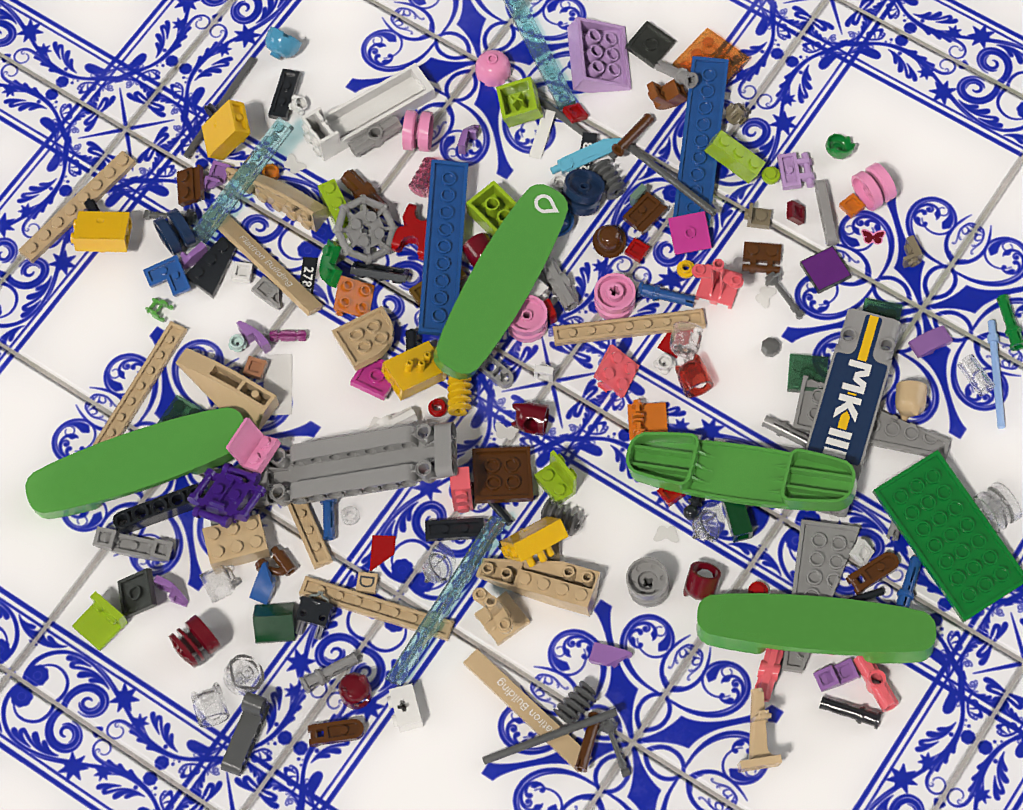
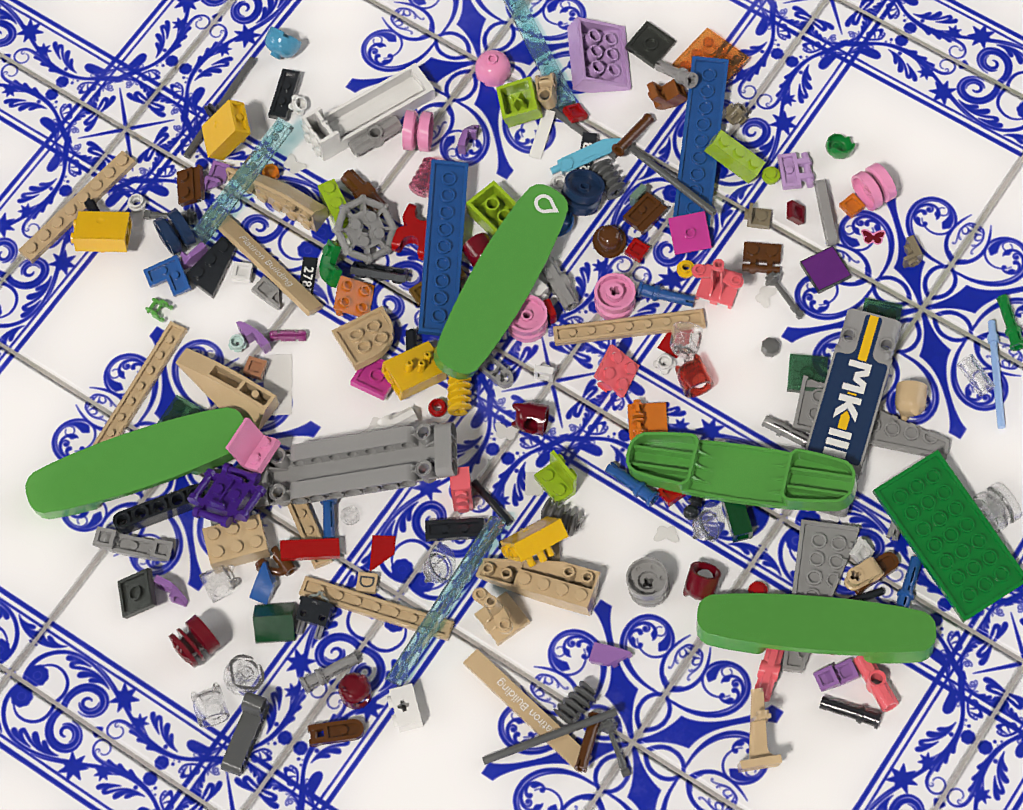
lime bracket [72,591,128,651] -> none
reddish brown plate [472,446,533,504] -> none
medium lavender slope [908,325,953,358] -> none
none -> white plate [127,194,146,212]
none -> red tile [280,538,340,561]
none -> tan piece [535,72,557,110]
none -> blue pin [605,462,660,507]
none -> tan piece [844,557,884,591]

